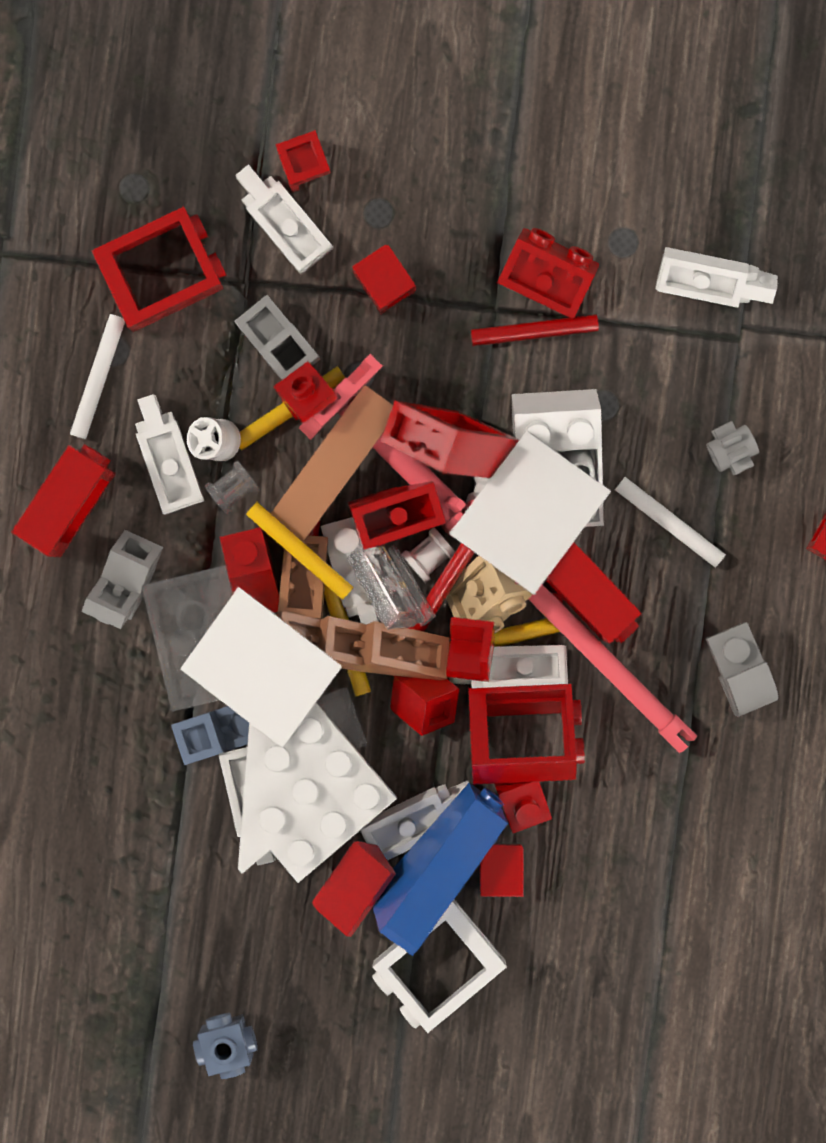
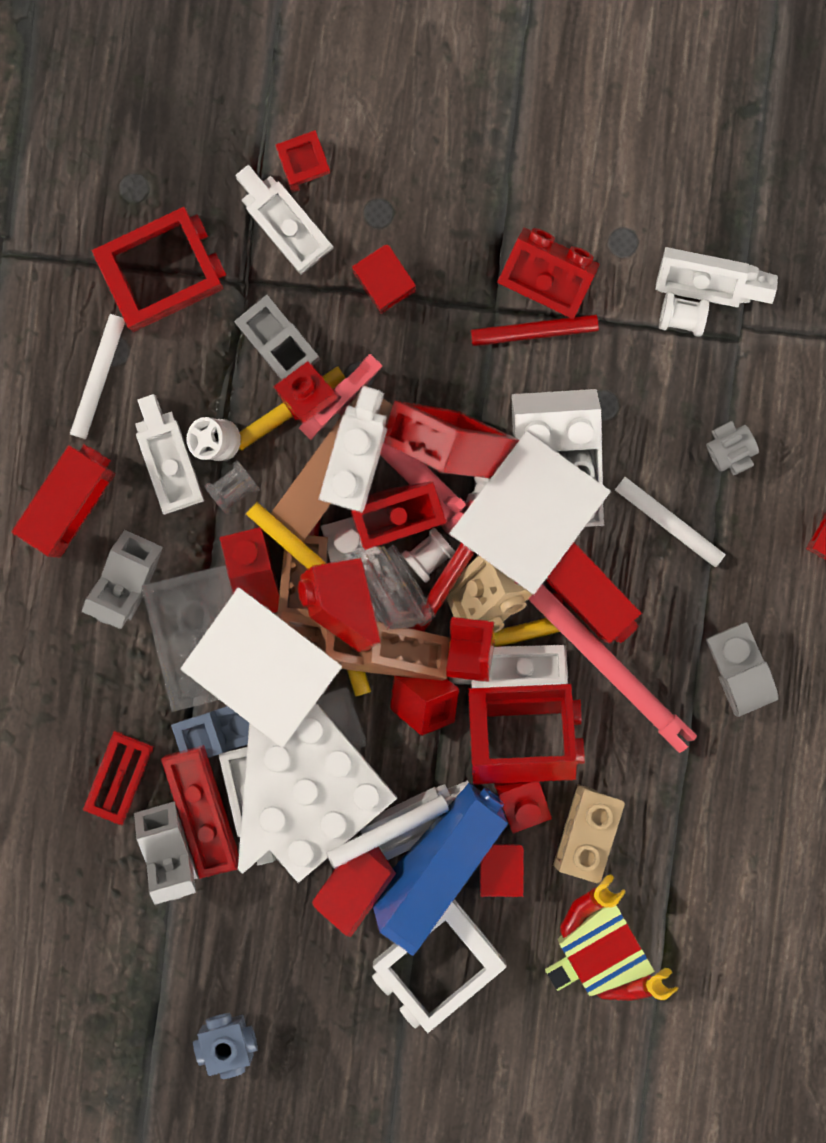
none -> red tile [83,730,155,826]
none -> light grey brick [134,801,198,905]
none -> red tile [161,745,239,879]
none -> red slope [298,558,381,652]
none -> white hinge [319,386,387,512]
none -> white bar [327,795,449,868]
none -> torso [545,875,678,1001]
none -> tan bracket [553,784,625,883]
none -> white bush [659,292,709,337]

